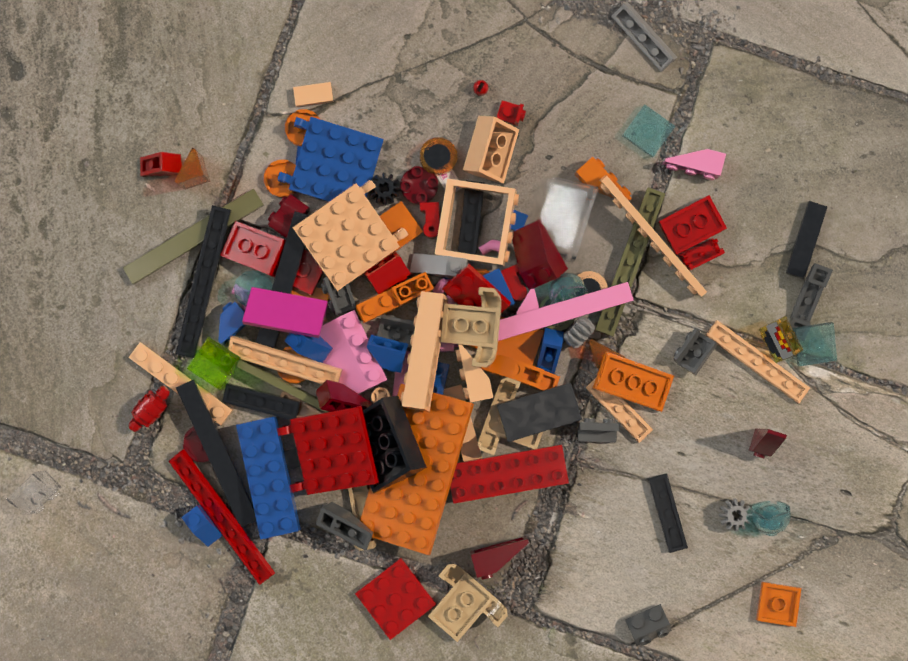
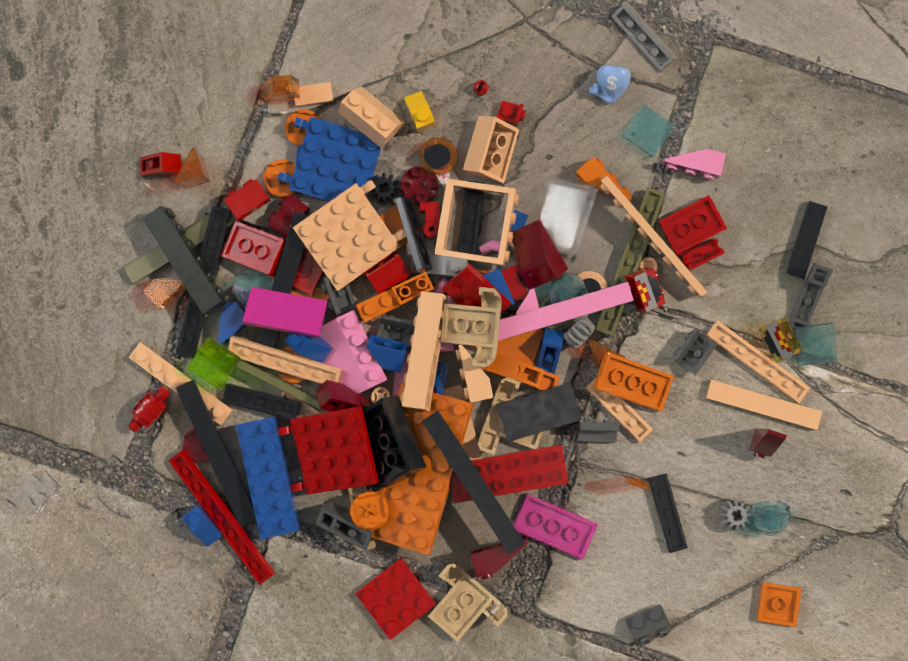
none -> clear orange slope [142,278,185,309]
none -> pearl dark grey brick [143,206,228,315]
none -> red brick [224,179,271,222]
none -> clear orange slope [262,74,300,103]
none -> light nougat slope [338,87,406,148]
none -> orange tile [350,492,389,531]
none -> black tile [395,197,432,272]
none -> yellow slope [404,91,435,133]
none -> black tile [422,411,525,554]
none -> dark pink tile [513,494,598,560]
none -> light blue piece [589,65,631,104]
none -> clear orange tile [624,475,649,490]
none -> brick [625,267,666,313]
none -> light nougat tile [638,257,658,272]
none -> light nougat tile [705,380,822,430]

